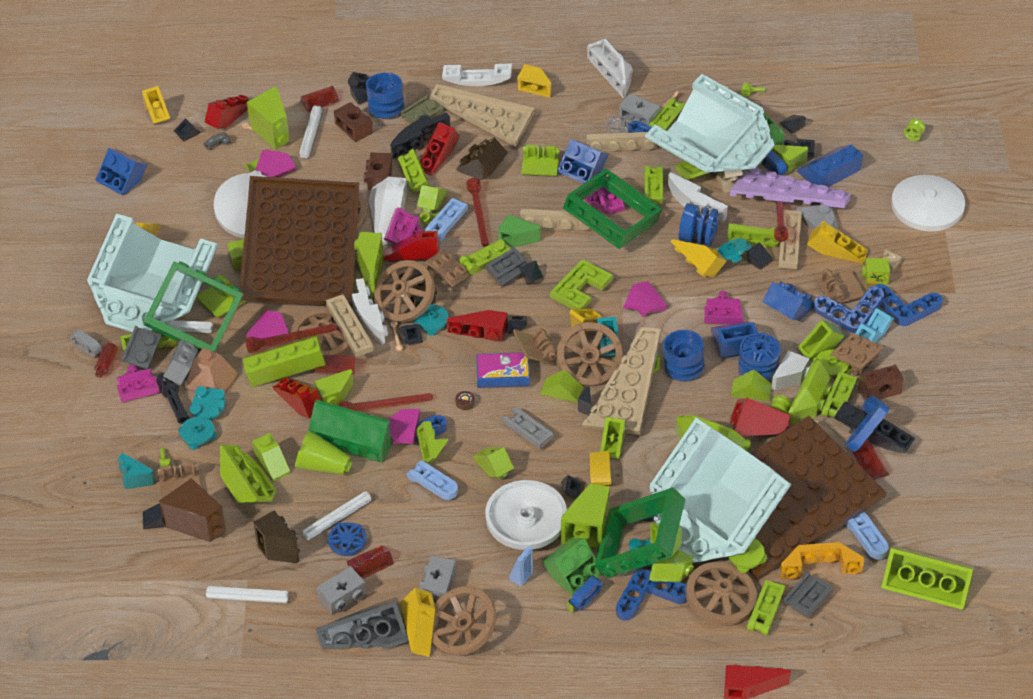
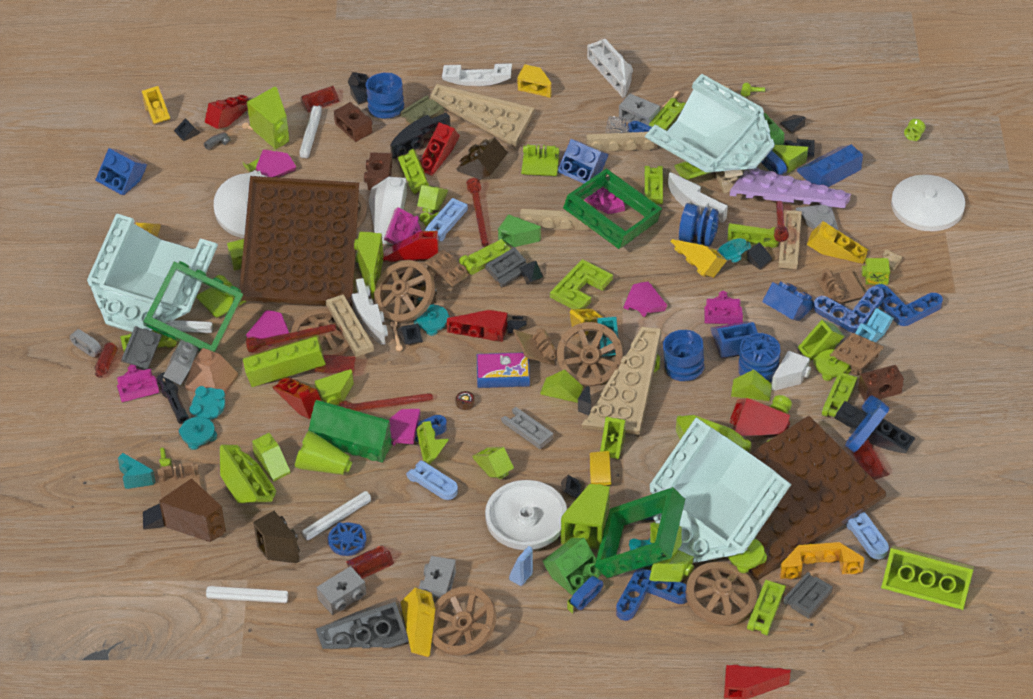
lime wedge [788,357,832,425] -> none

